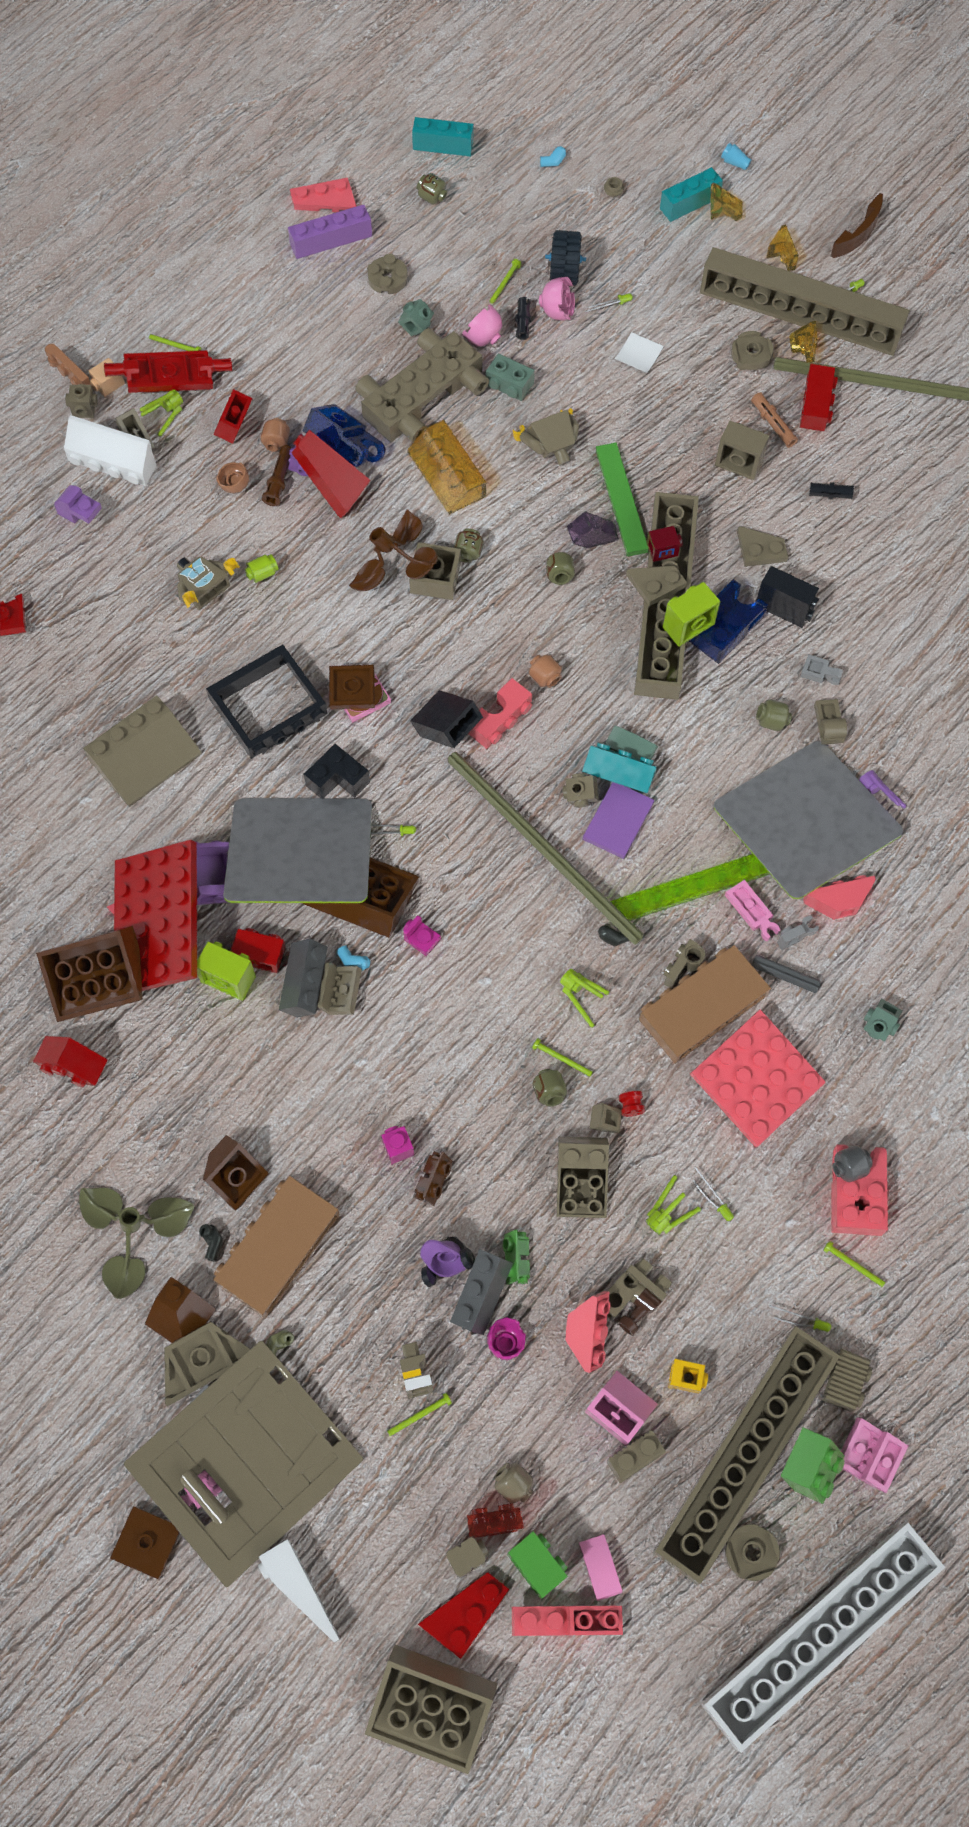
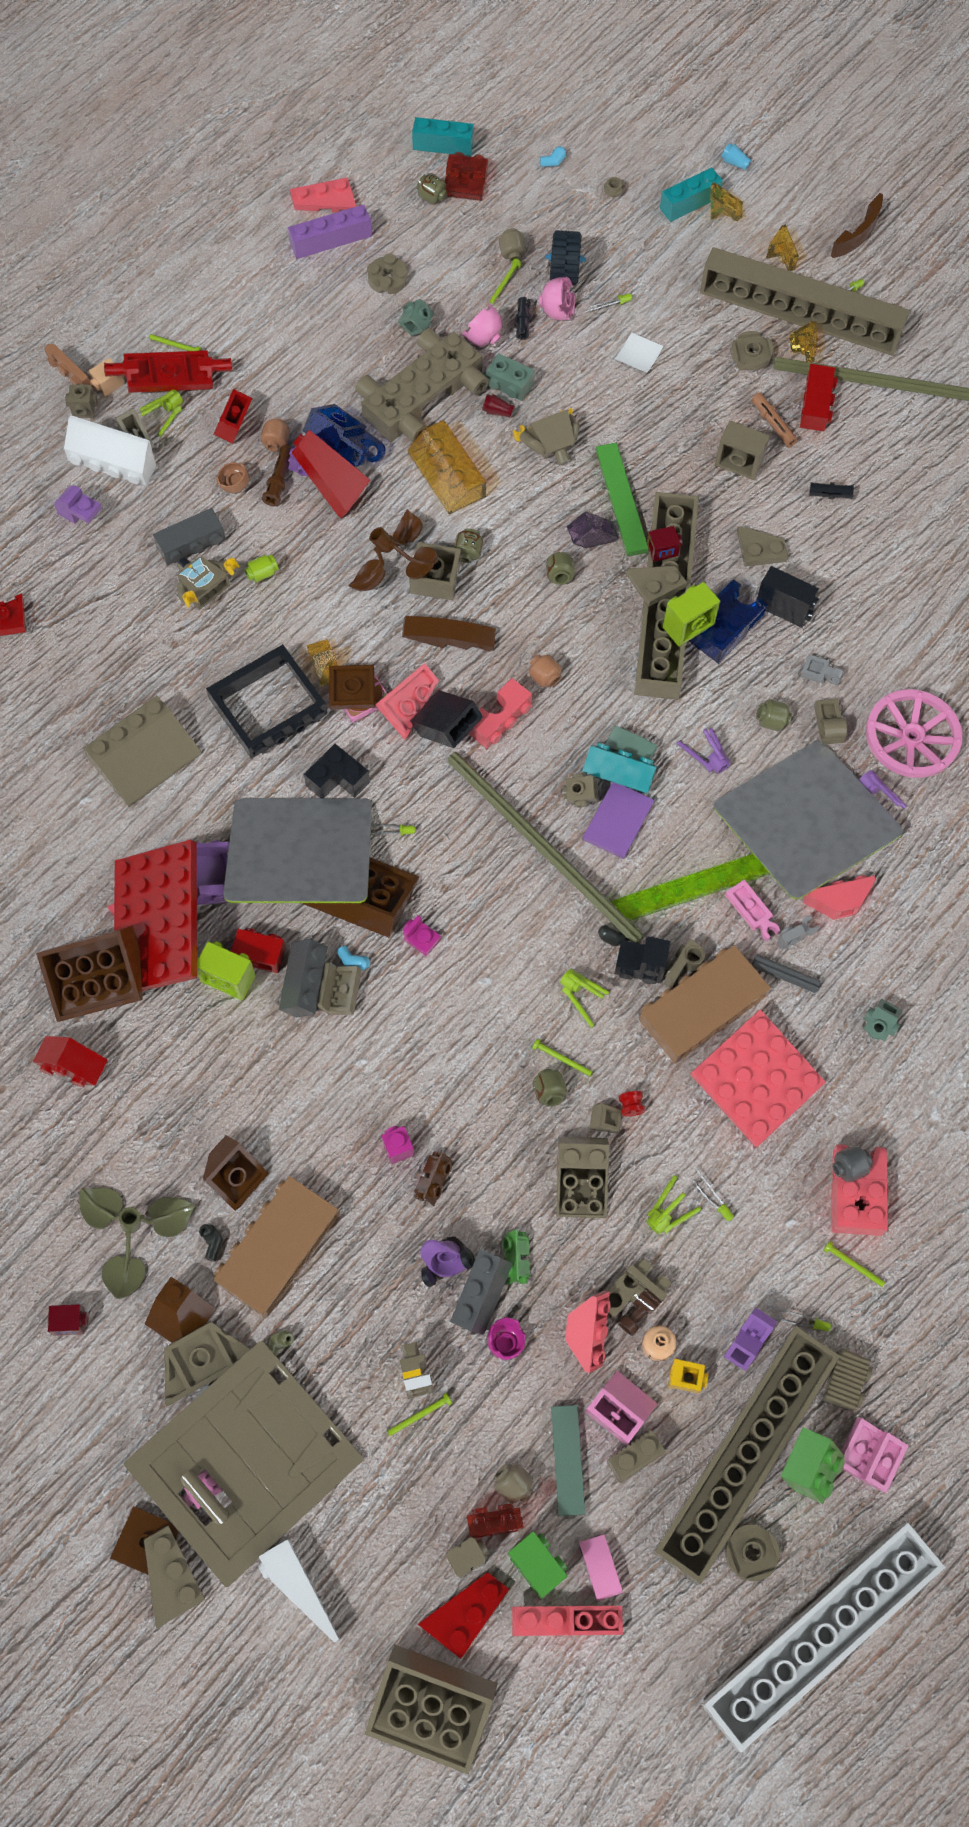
none -> dark red brick [48,1304,89,1336]
none -> dark tan wing [144,1525,205,1629]
none -> dark grey brick [153,508,226,565]
none -> clear yellow slope [307,639,338,686]
none -> coral wing [375,663,439,739]
none -> reddish brown slope [402,616,496,652]
none -> clear red plate [445,152,488,201]
none -> dark red cone [482,394,514,418]
none -> dark tan head [499,228,527,262]
none -> sand green tile [551,1405,585,1516]
none -> black brick [614,936,671,984]
none -> light nougat head [642,1325,677,1362]
none -> medium lavender plant [677,728,731,774]
none -> medium lavender brick [724,1307,777,1371]
none -> bright pink wheel [866,689,962,778]

